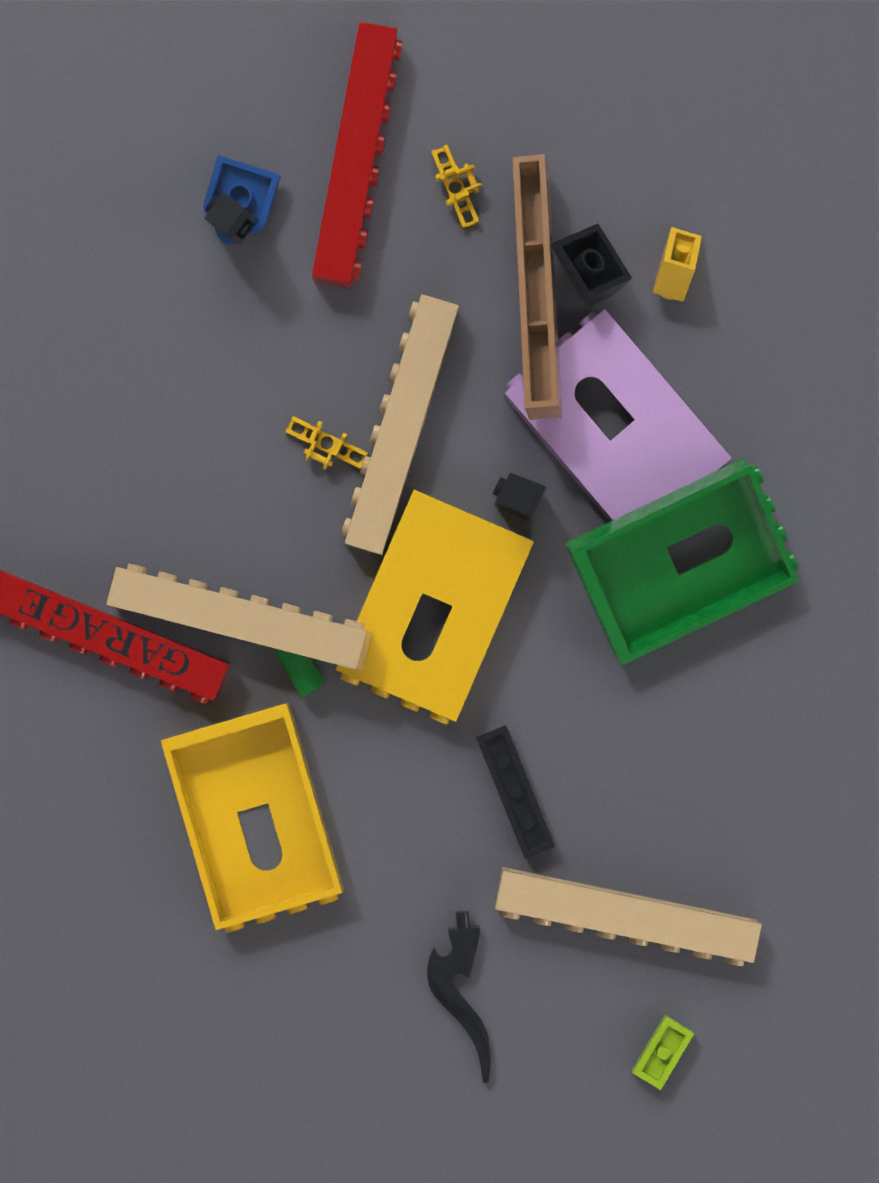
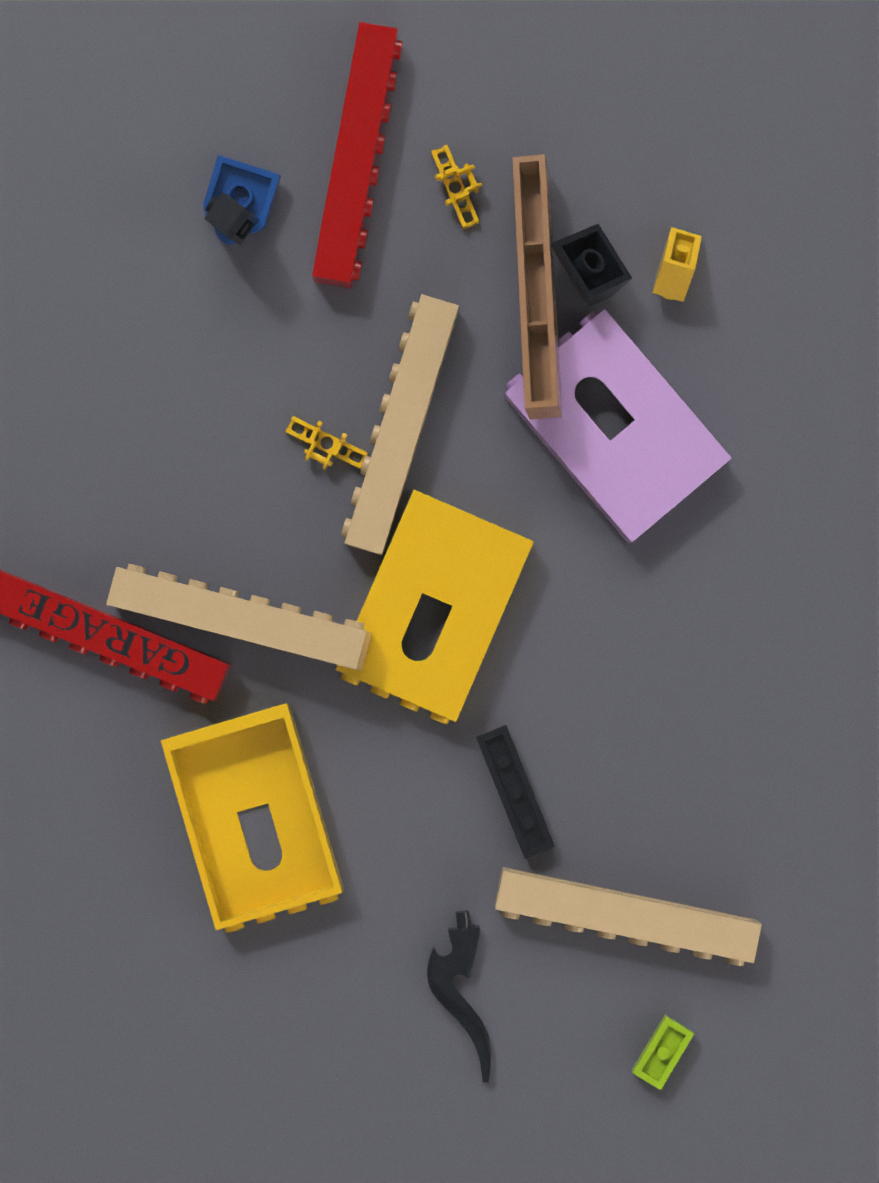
green piece [271,648,326,698] -> none
black slope [492,472,547,521] -> none
green panel [564,459,799,665] -> none

